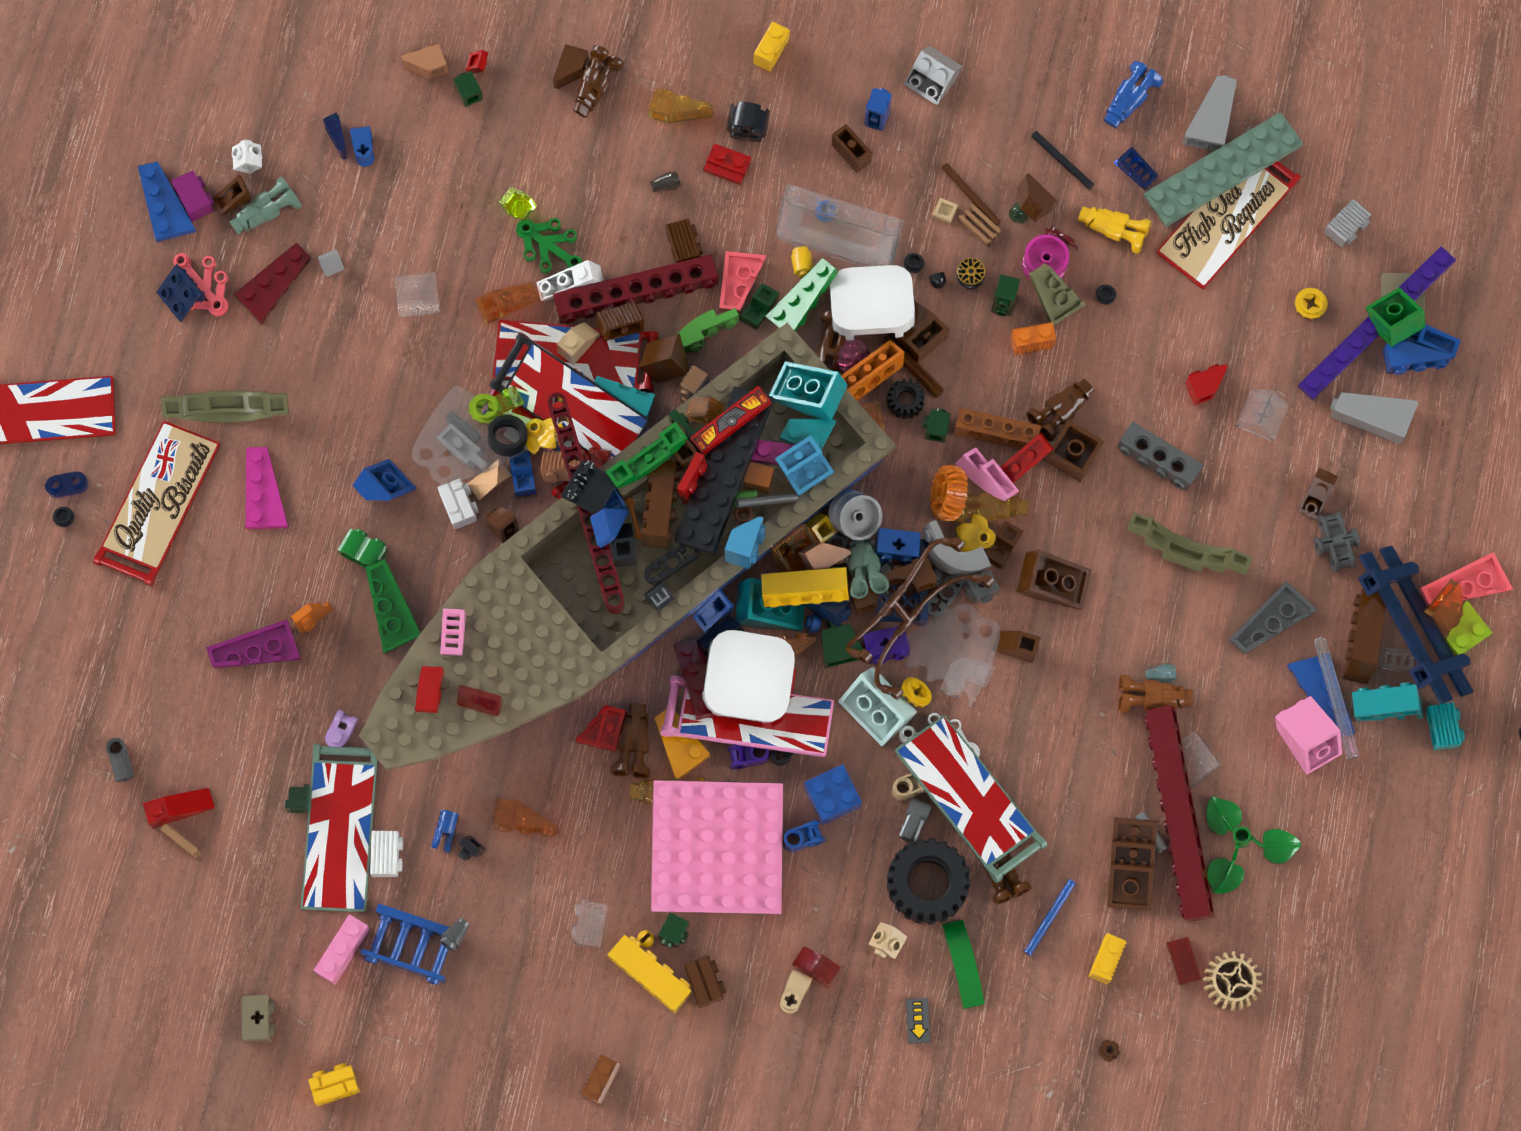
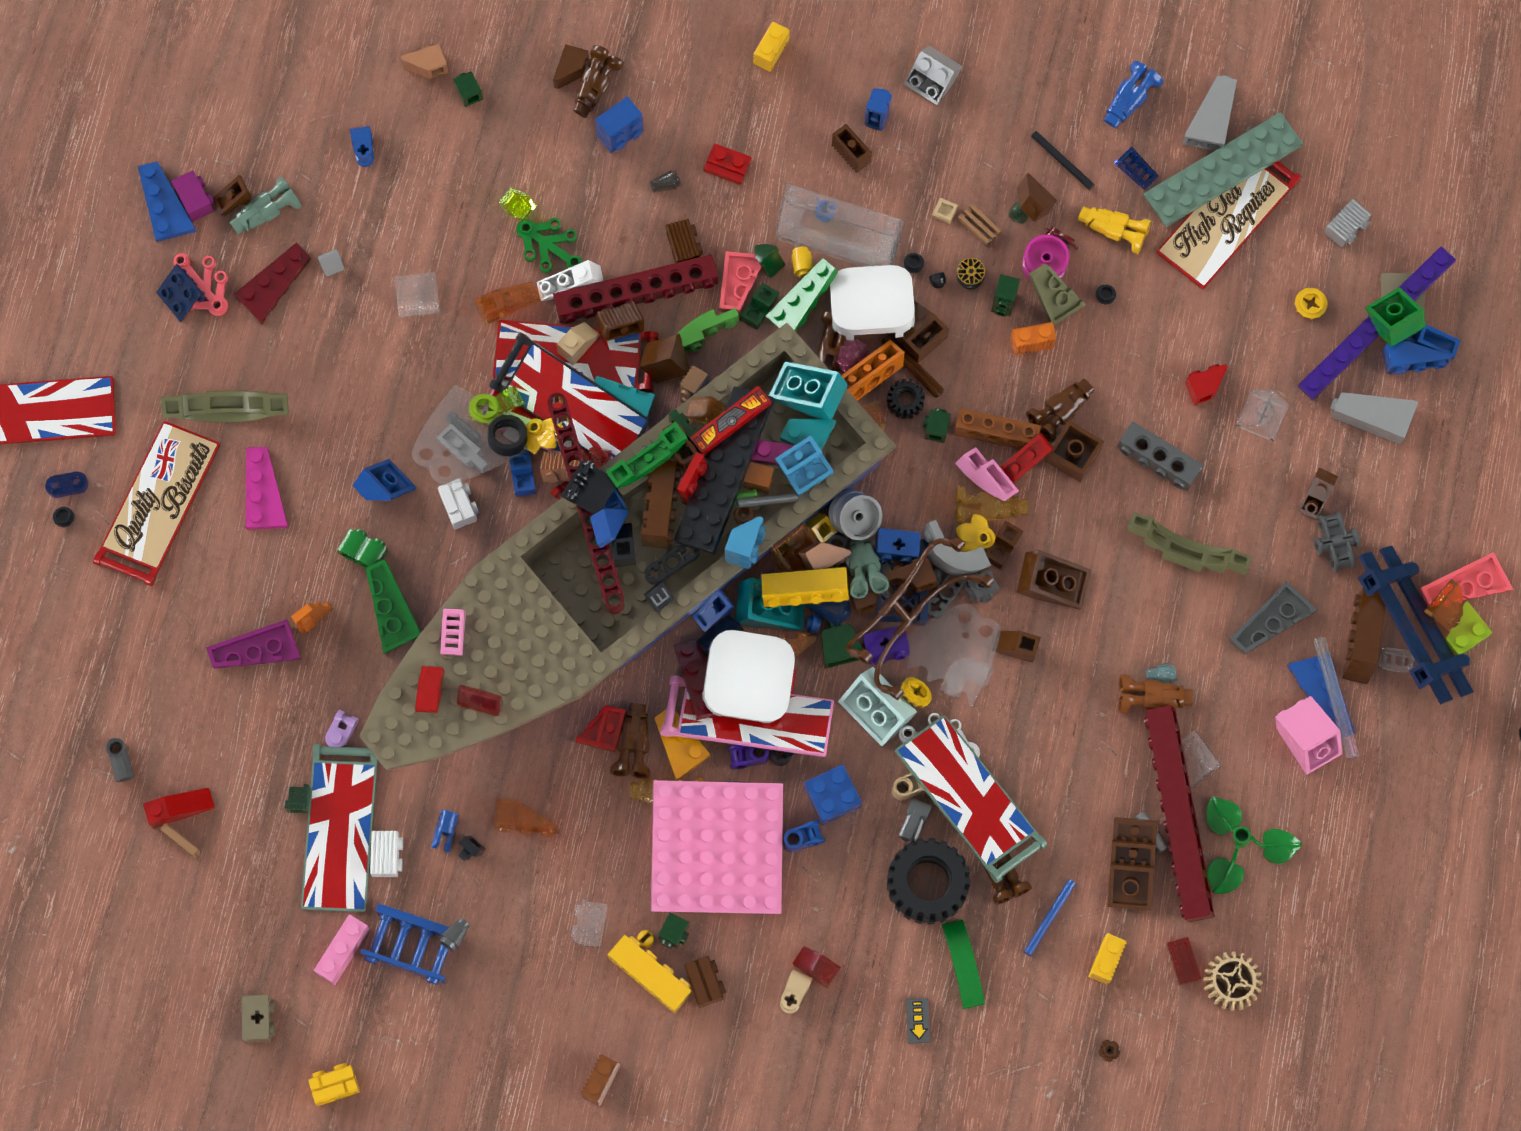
white brick [232,140,262,174] -> none
clear blue slope [323,113,347,160] -> none
red plate [465,49,488,74] -> none
light nougat slope [468,459,512,501] -> none
reddish brown slope [485,506,519,543] -> none
orange hinge [626,497,641,539] -> none
clear yellow slope [648,88,713,124] -> none
black brick [726,102,770,142] -> none
tan brick [868,922,907,959] -> none
orange gear [929,465,968,522] -> none
reddish brown bar [941,163,1000,226] -> none
teal wedge [1352,682,1424,722] -> none
teal brick [1425,702,1465,751] -> none
none -> blue brick [595,96,643,153]
none -> dark green tile [754,244,785,278]

